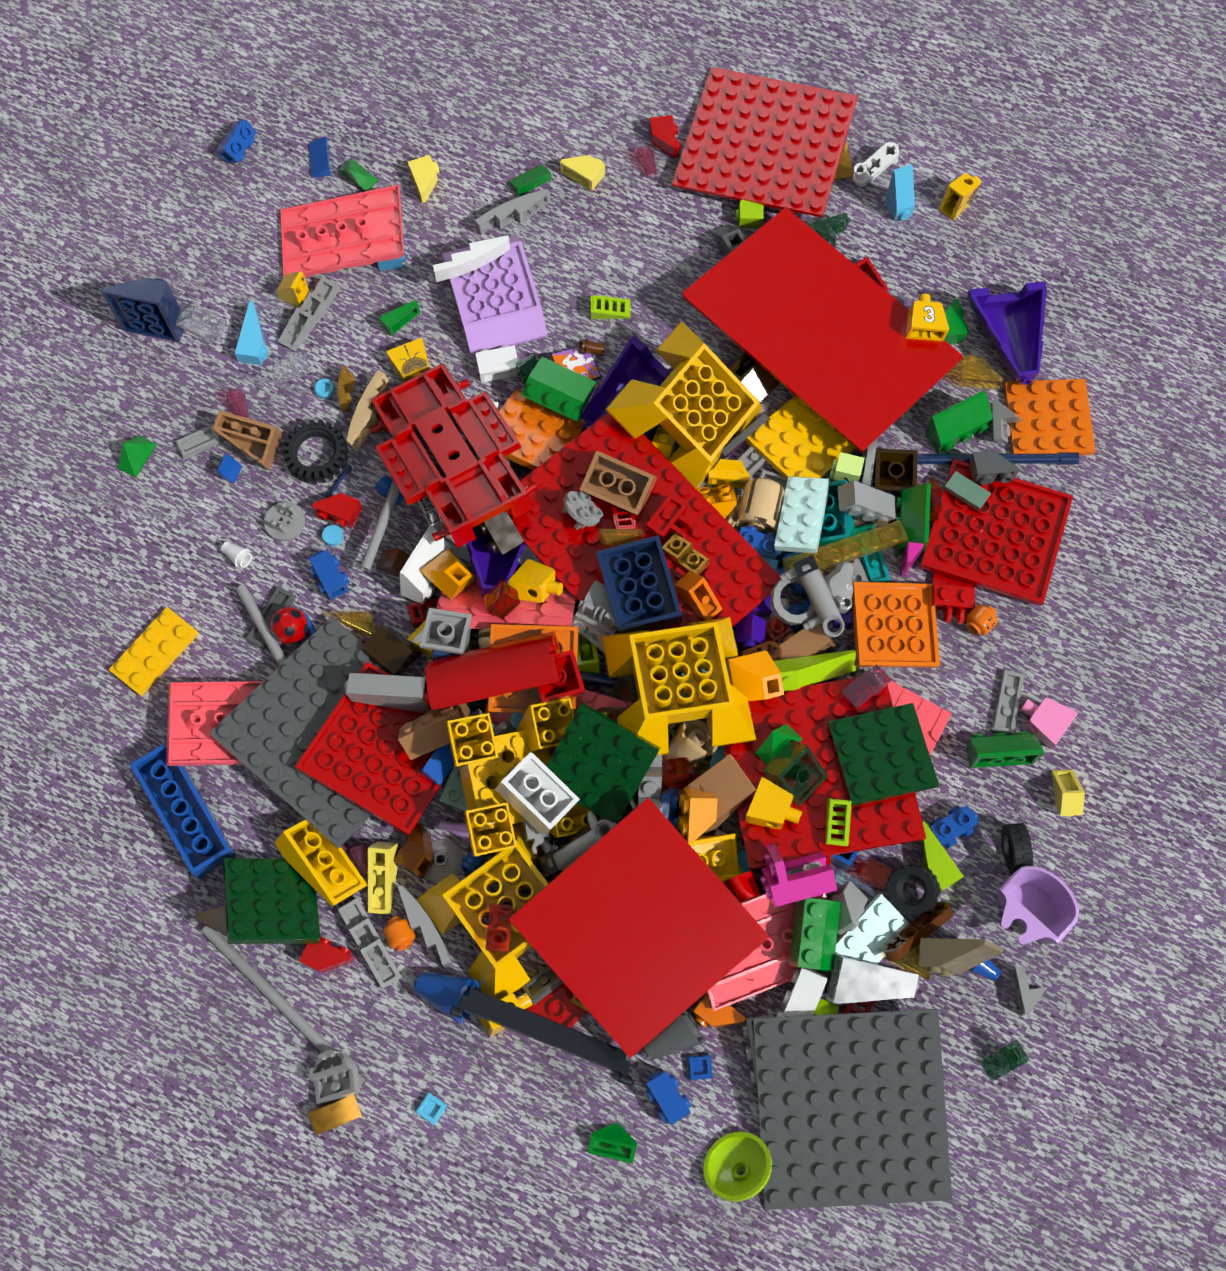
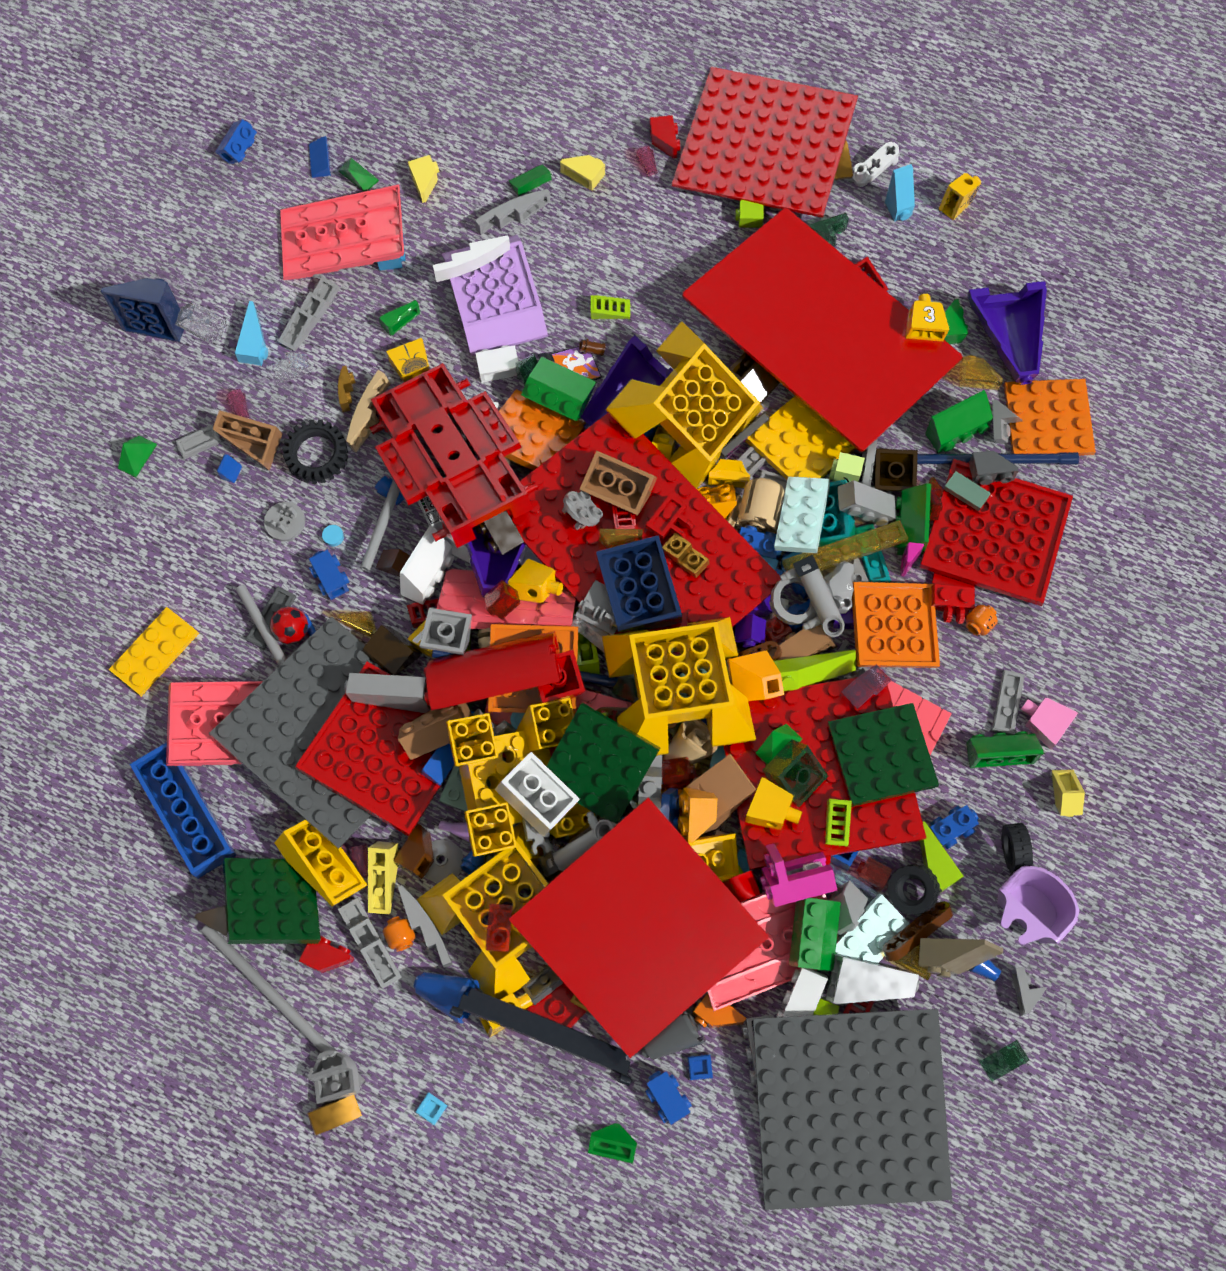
white cone [221,541,252,568] -> none
yellow slope [276,271,310,308] -> none
red slope [311,493,362,529] -> none
medium azure tile [314,379,335,399] -> none
dark blue hinge [324,465,352,498] -> none
light orange slope [421,548,476,600] -> none
orange slope [674,571,722,621] -> none
lime dish [703,1132,772,1202] -> none
dark grey slope [711,224,746,257] -> none

